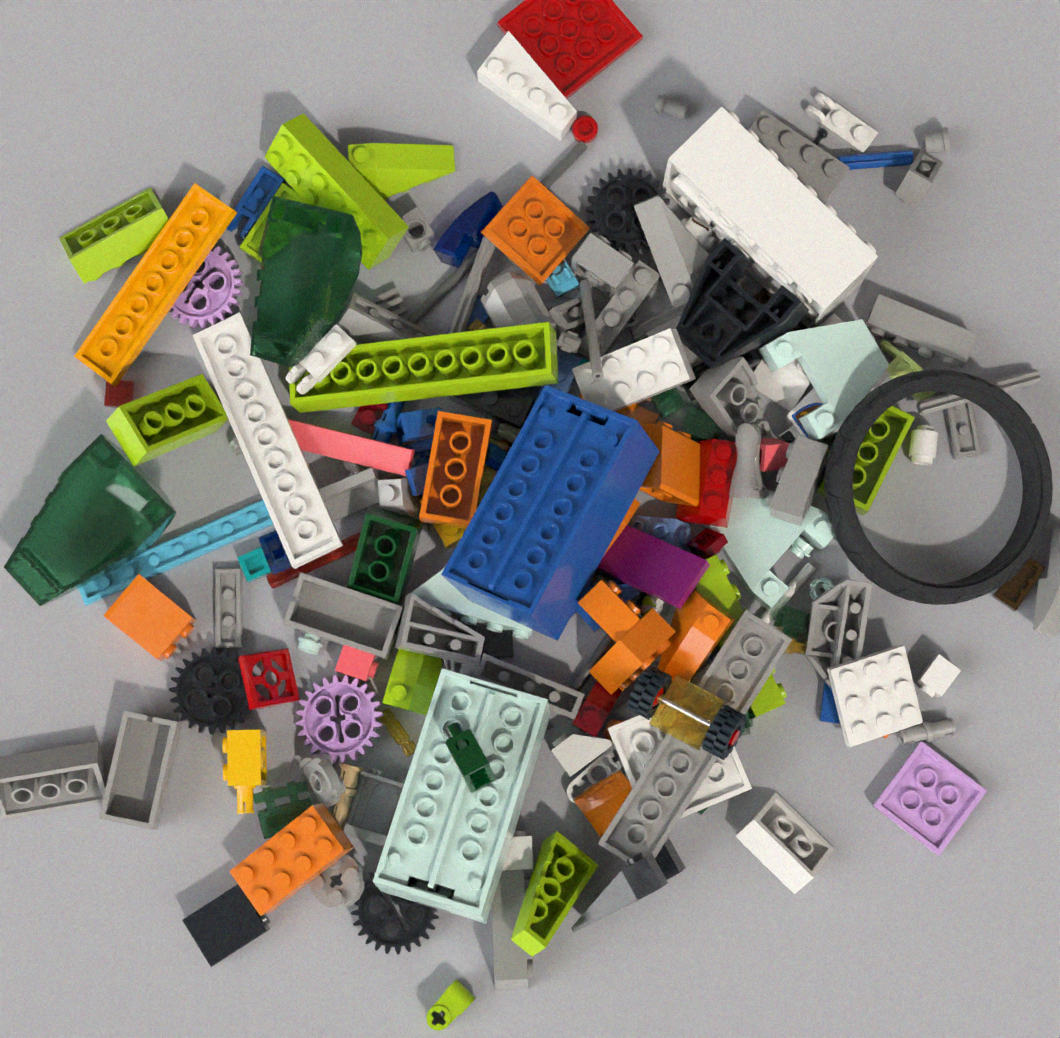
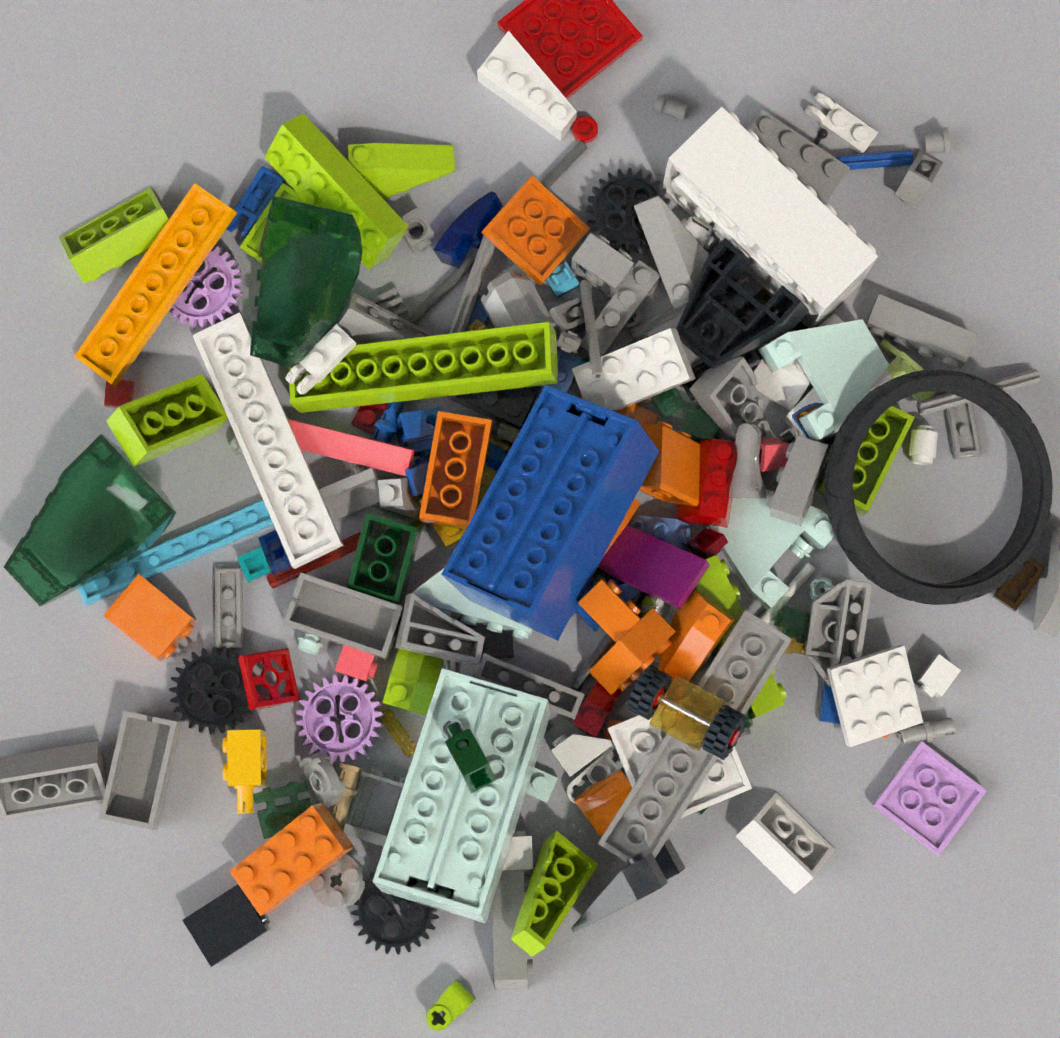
none -> light aqua plate [526,767,558,803]

